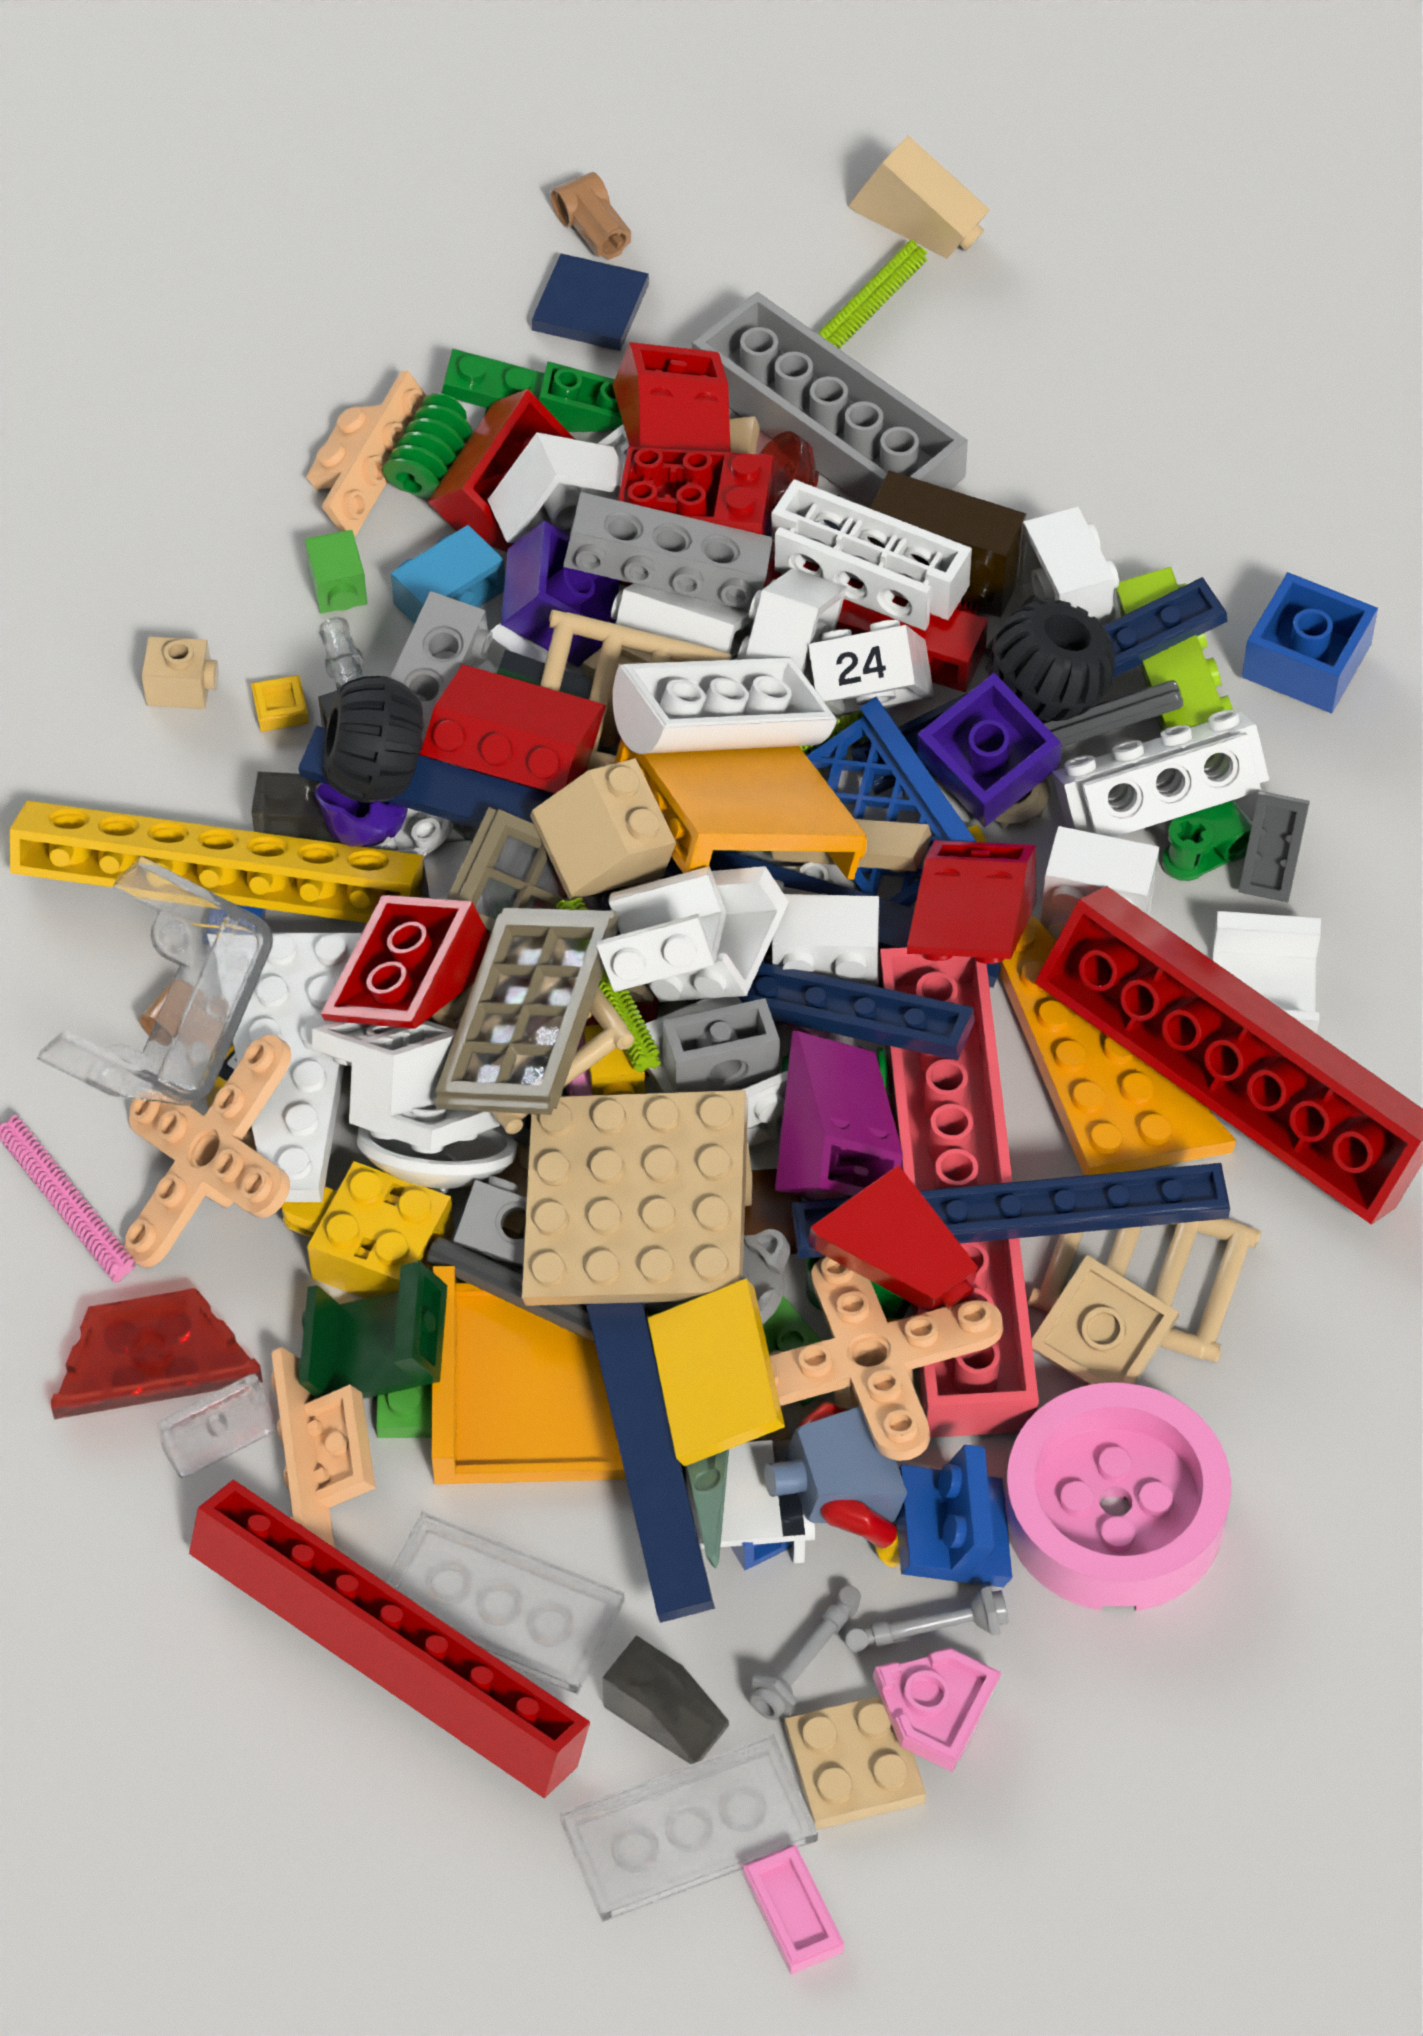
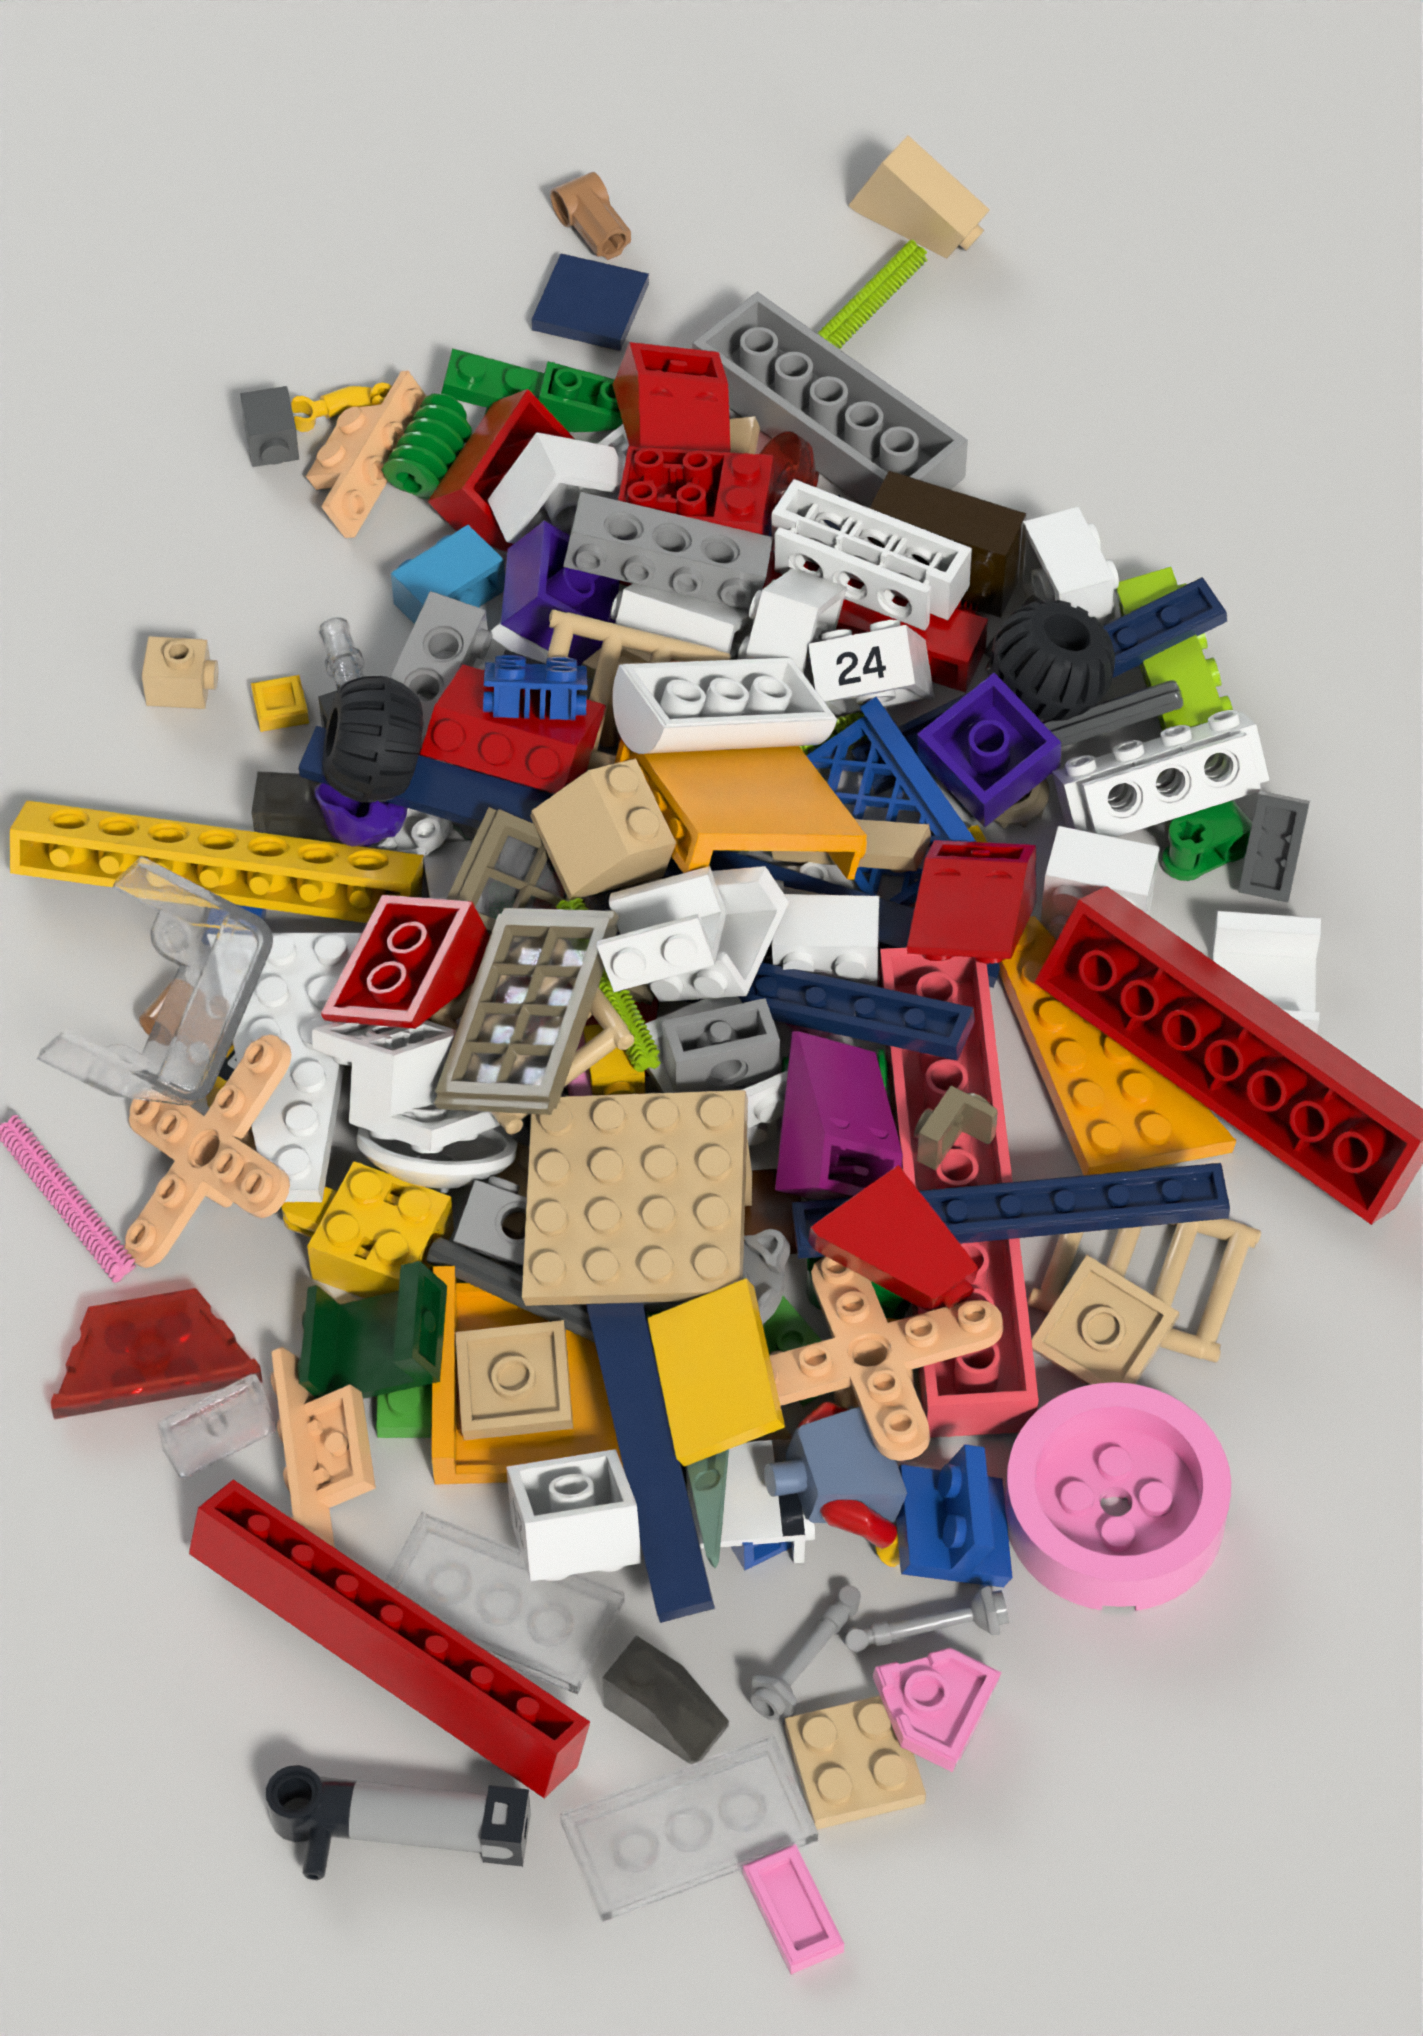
bright green brick [305,530,367,614] -> none
blue brick [1242,572,1378,714] -> none
none -> dark grey brick [240,386,300,467]
none -> piece [266,1765,531,1880]
none -> yellow arm [291,382,392,432]
none -> tan plate [455,1320,574,1441]
none -> blue hinge [483,655,587,720]
none -> white brick [506,1449,642,1582]
none -> dark tan bracket [914,1086,998,1170]

